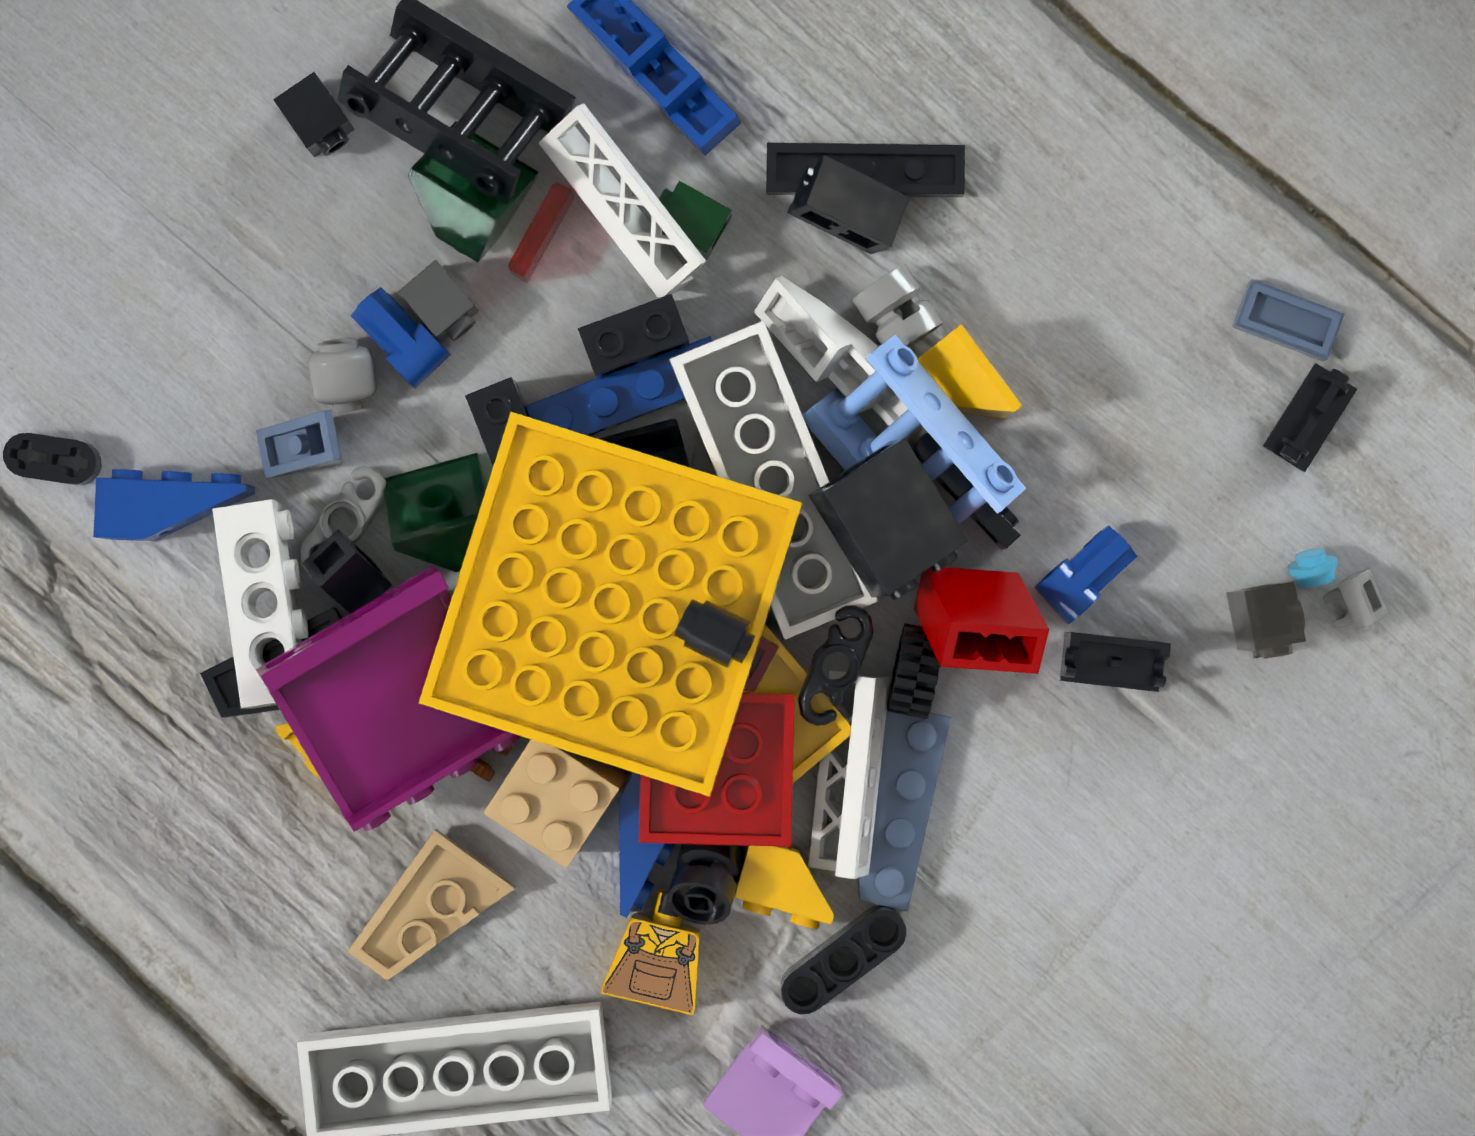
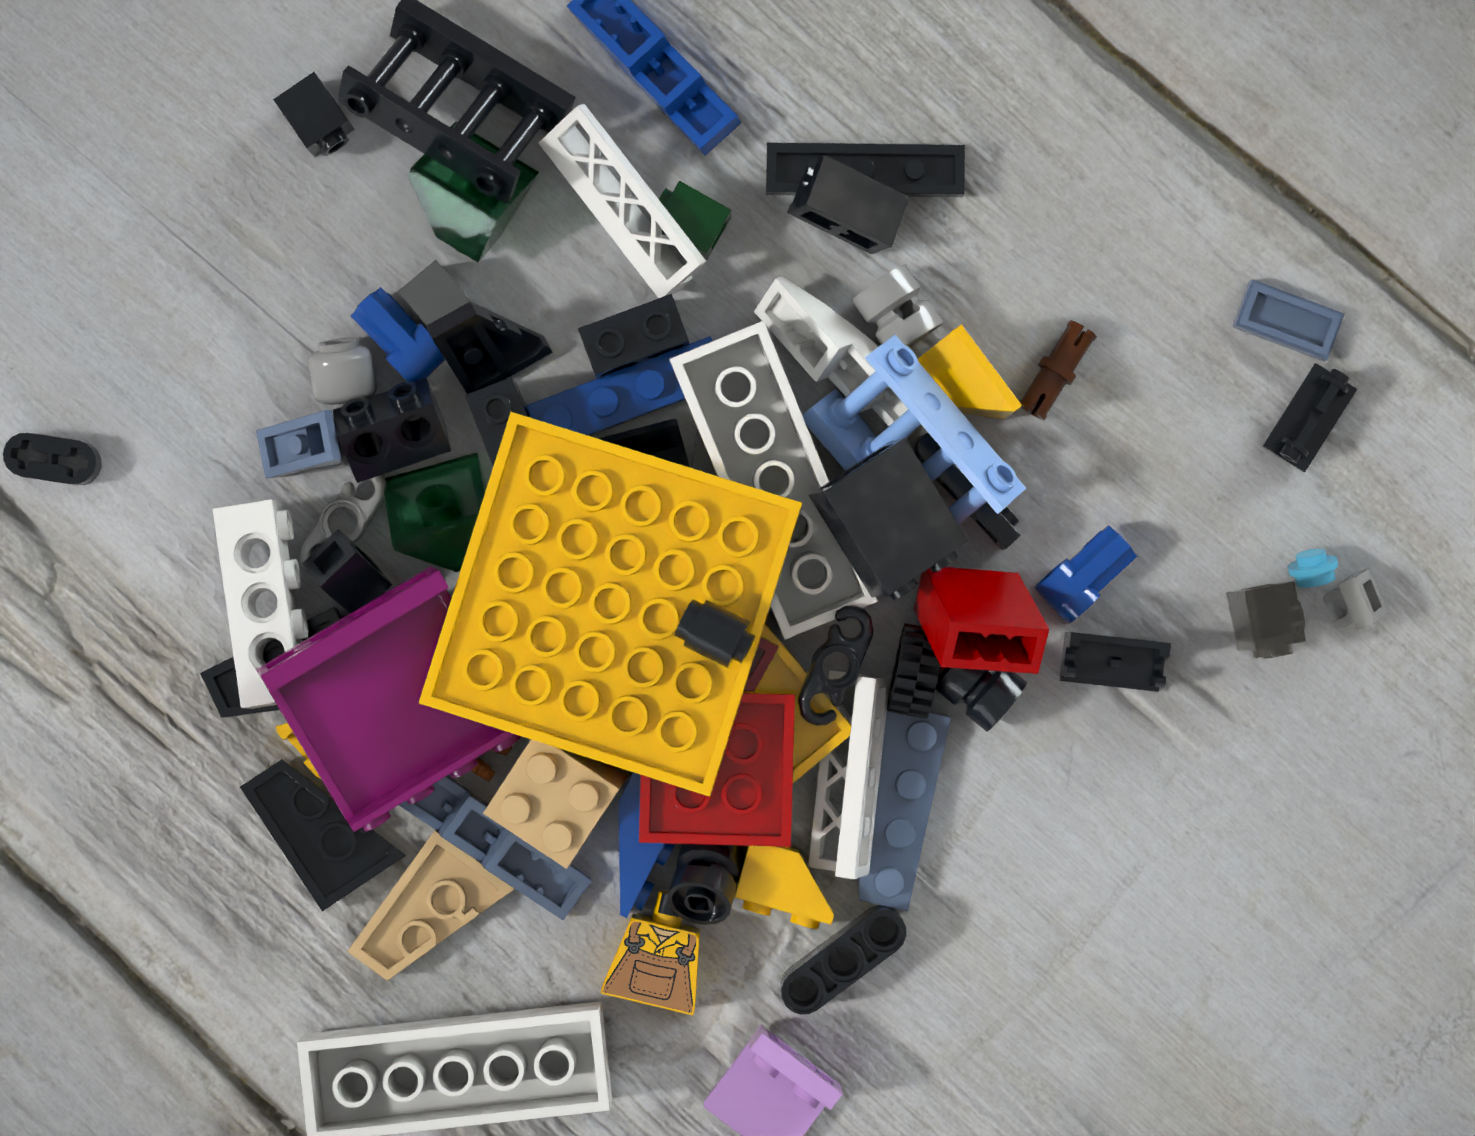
blue slope [93,469,255,541] -> none
clear red tile [508,181,575,283] -> none
none -> black wing [240,759,406,911]
none -> black brick [333,378,451,483]
none -> sand blue slope [399,775,592,920]
none -> black wing [426,302,553,394]
none -> black wheel [935,667,1027,732]
none -> reddish brown pin [1019,320,1097,421]

